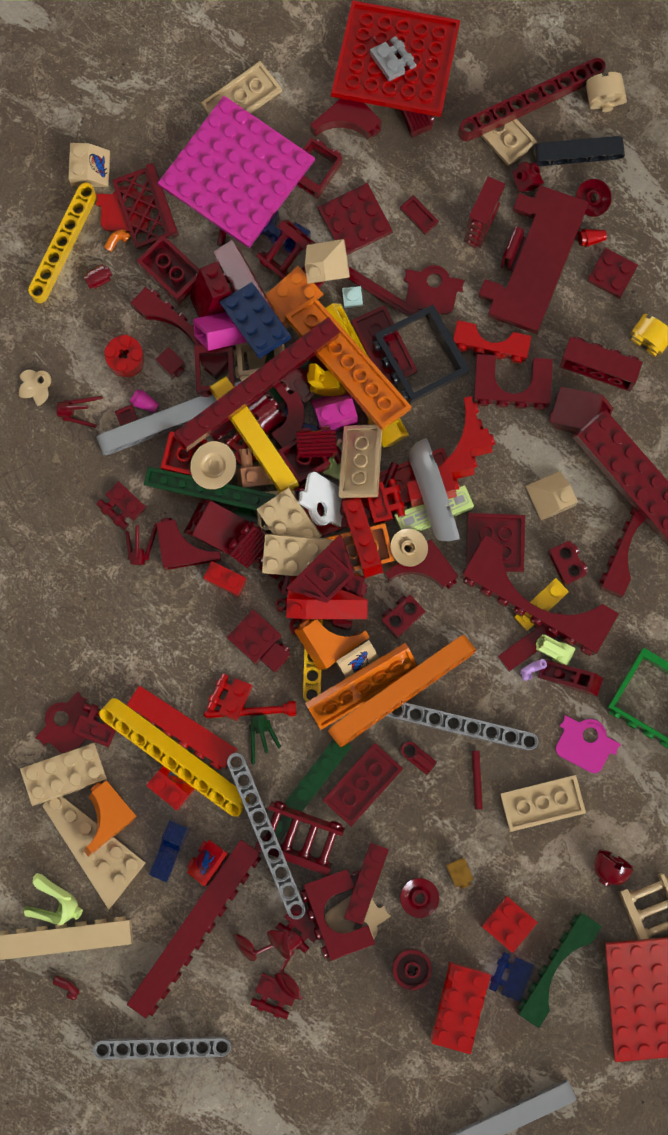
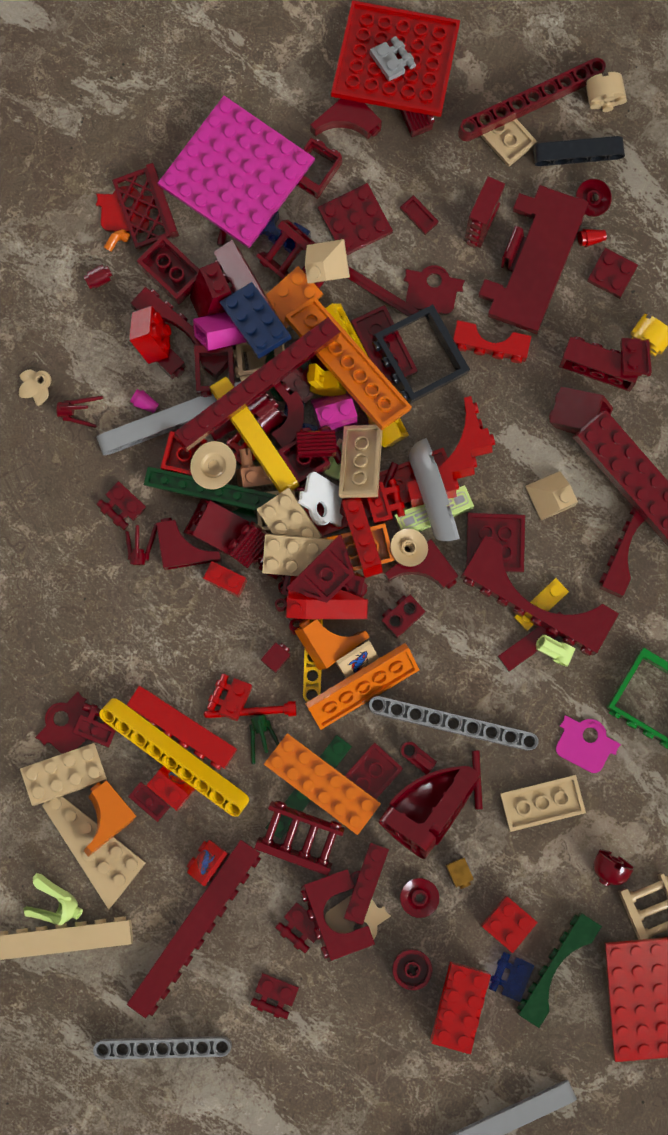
yellow beam [28,183,97,303] -> none
dark red arm [53,975,79,1000] -> none
tan slope [69,143,110,187] -> none
red brick [104,334,144,377] -> none
dark red tile [115,404,138,426] -> none
clear blue arch [149,820,191,883] -> none
tan tile [201,61,282,115] -> none
dark red brick [227,609,282,665] -> none
light grey beam [227,753,305,919] -> none
dark red plant [233,930,303,1000] -> none
orange beam [328,635,476,747] -> none
dark red tile [332,619,352,631] -> none
light aqua plate [342,286,363,308] -> none
dark red arch [473,354,553,410] -> none
dark red brick [512,161,544,192] -> none
lavender arm [520,659,547,681] -> none
dark red slope [538,659,603,697] -> none
dark red brick [547,540,588,587] -> none
none -> dark red plate [128,782,170,822]
none -> red brick [129,306,171,364]
none -> orange plate [264,733,381,835]
none -> dark red panel [378,766,481,859]
none -> dark red plate [620,338,652,376]

